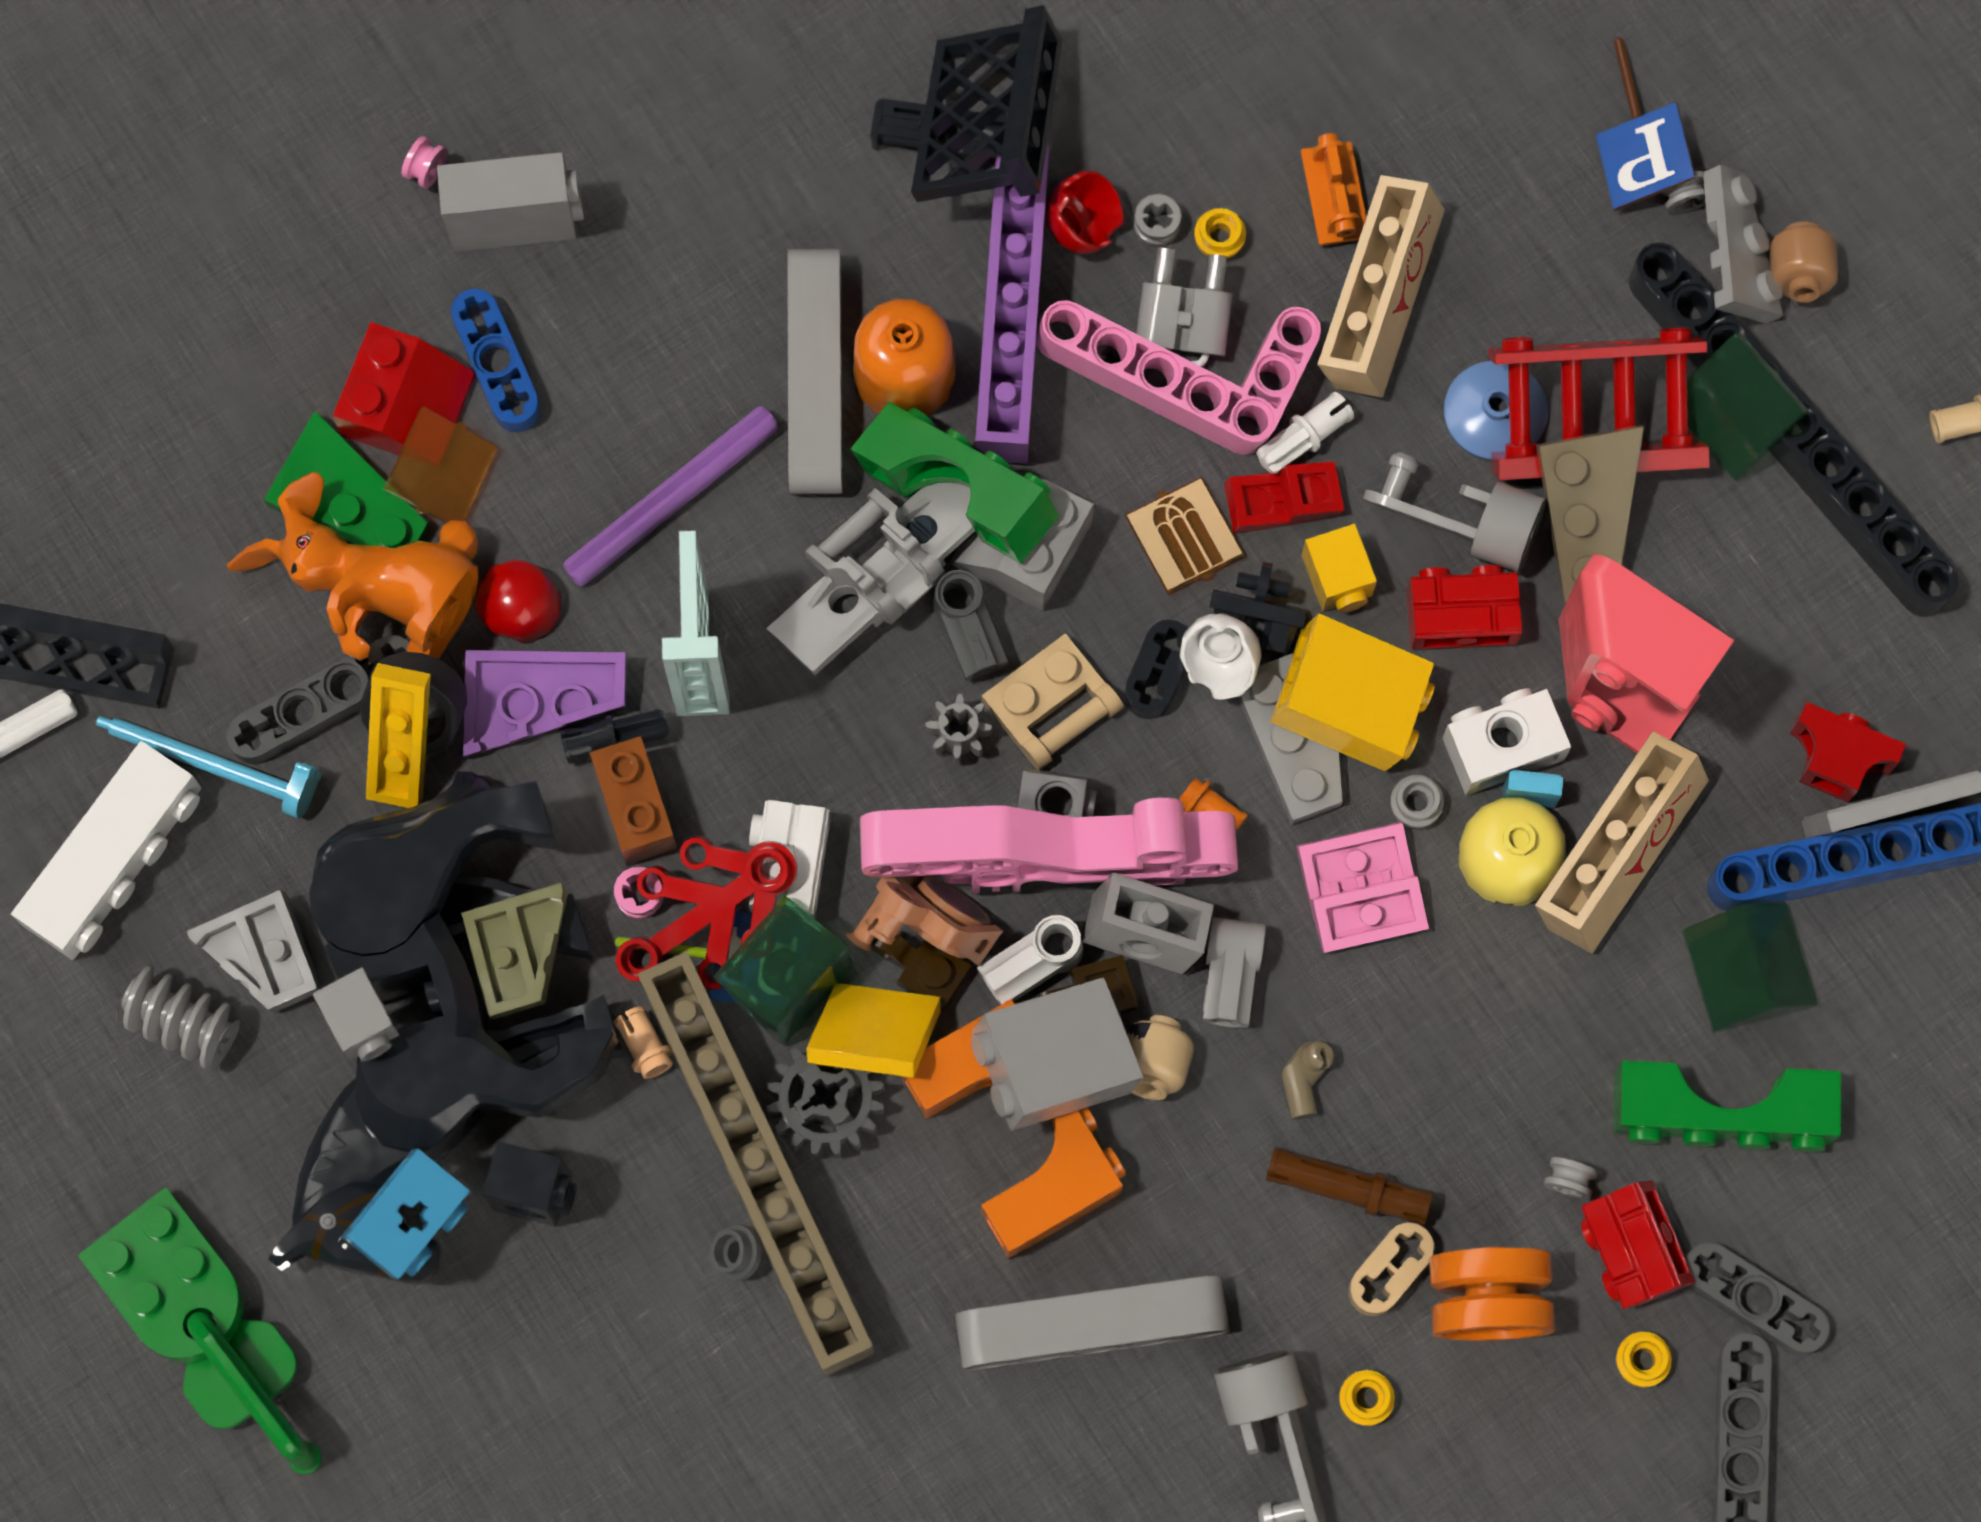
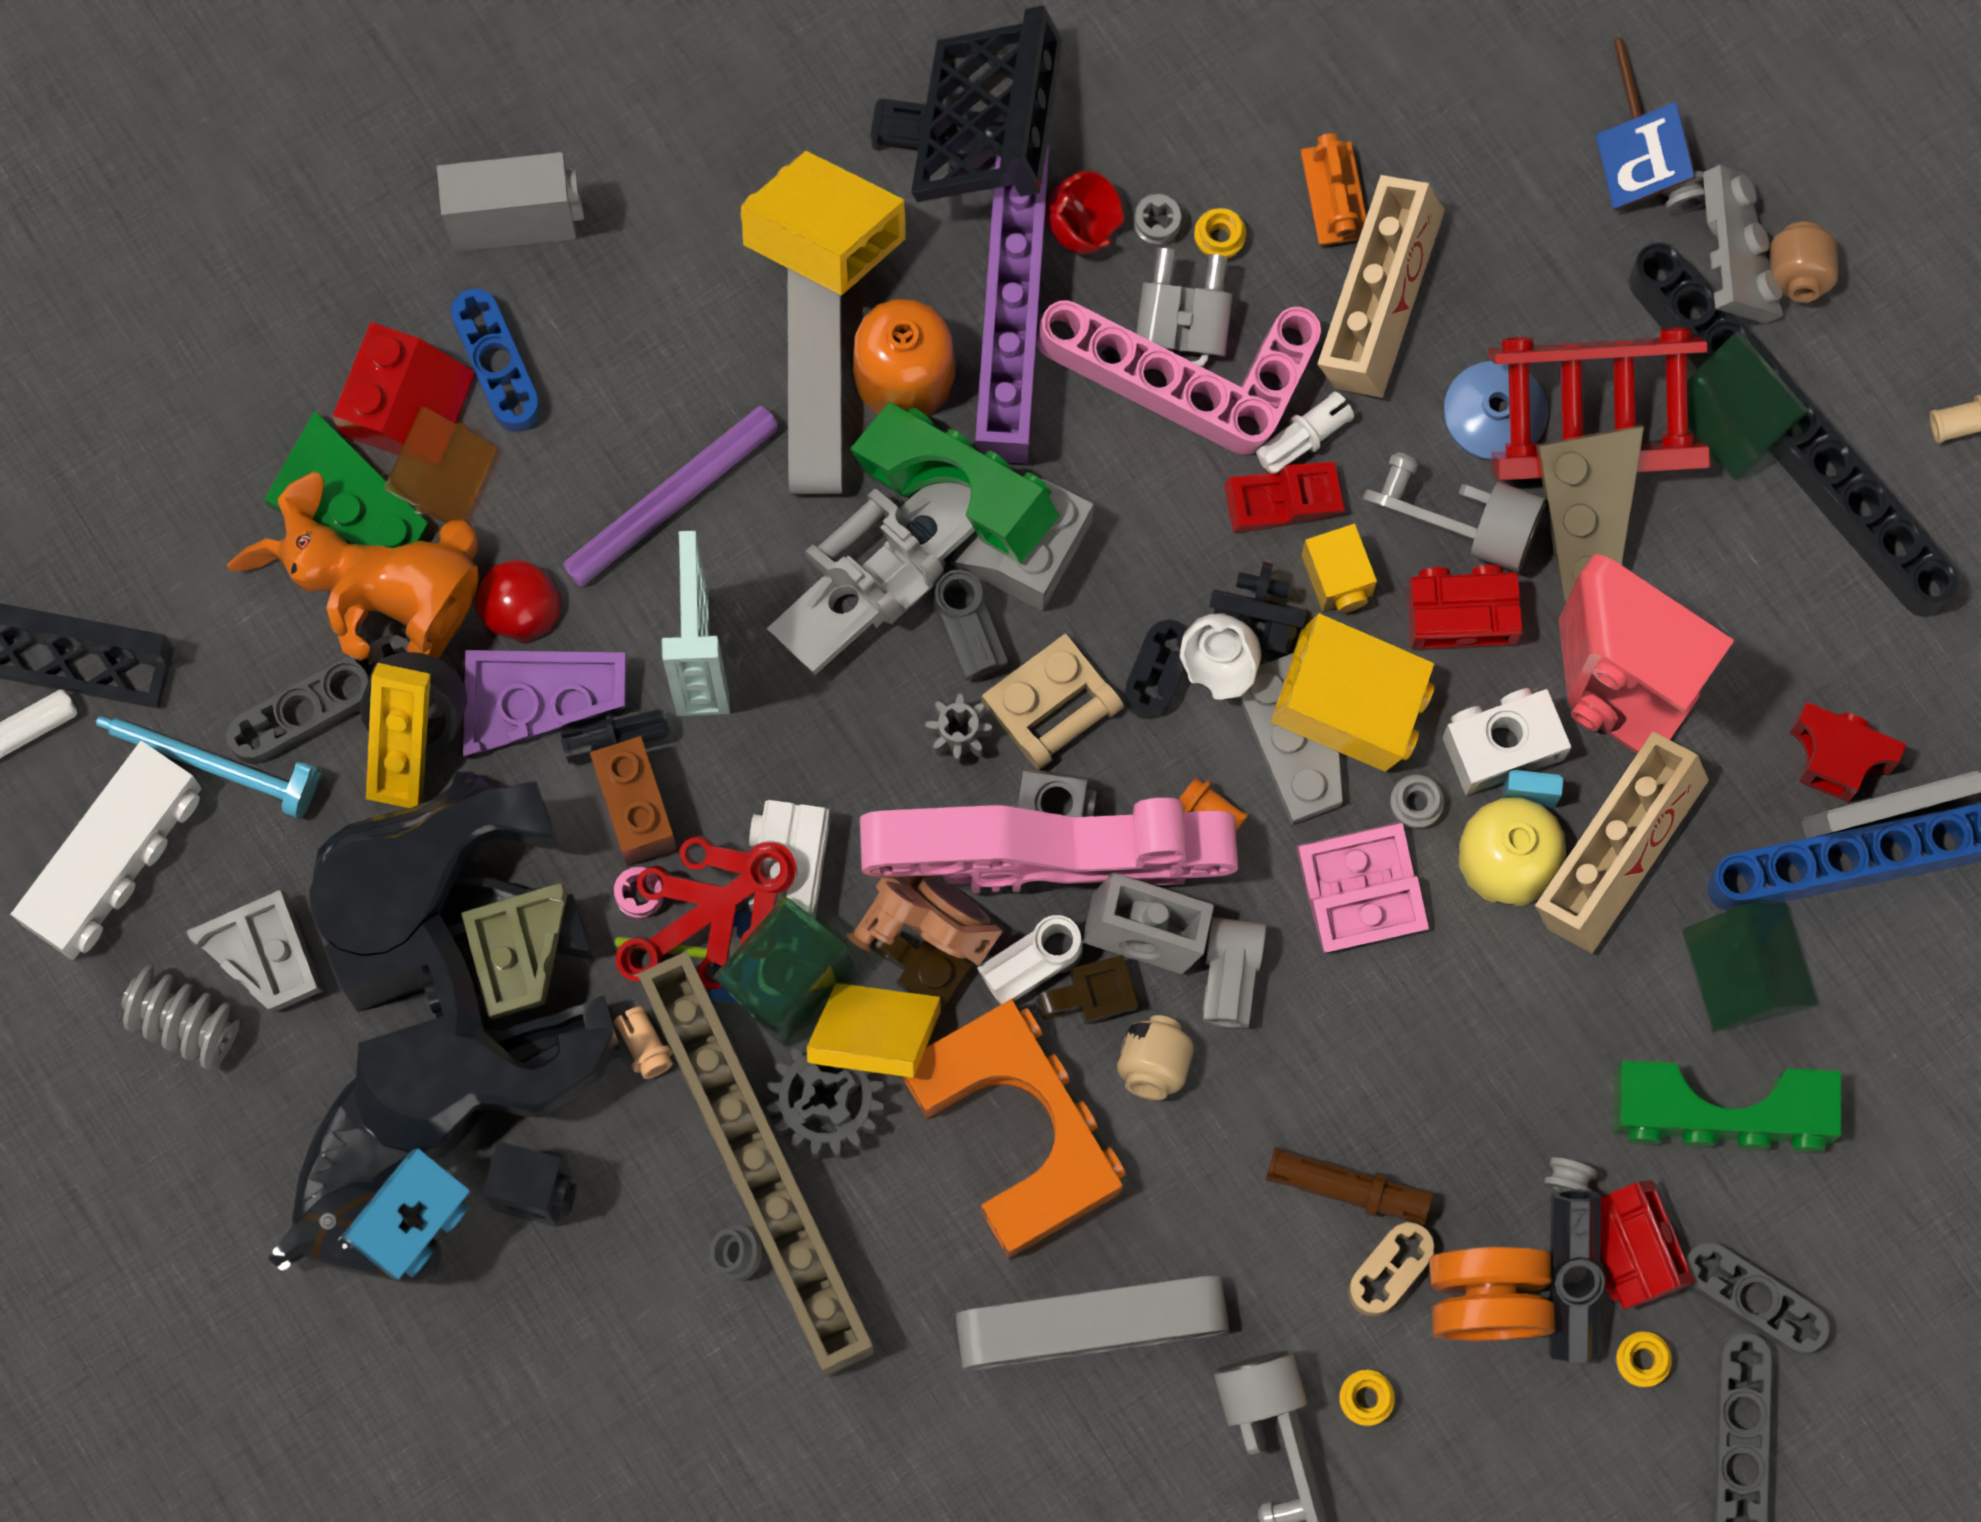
green plate [77,1187,322,1474] -> none
light grey brick [312,967,399,1061] -> none
bright pink bush [401,136,448,189] -> none
light grey brick [971,977,1144,1131] -> none
piece [1125,477,1244,596] -> none
dark tan arm [1282,1040,1334,1120] -> none
none -> yellow brick [740,151,906,296]
none -> black piece [1549,1189,1605,1363]

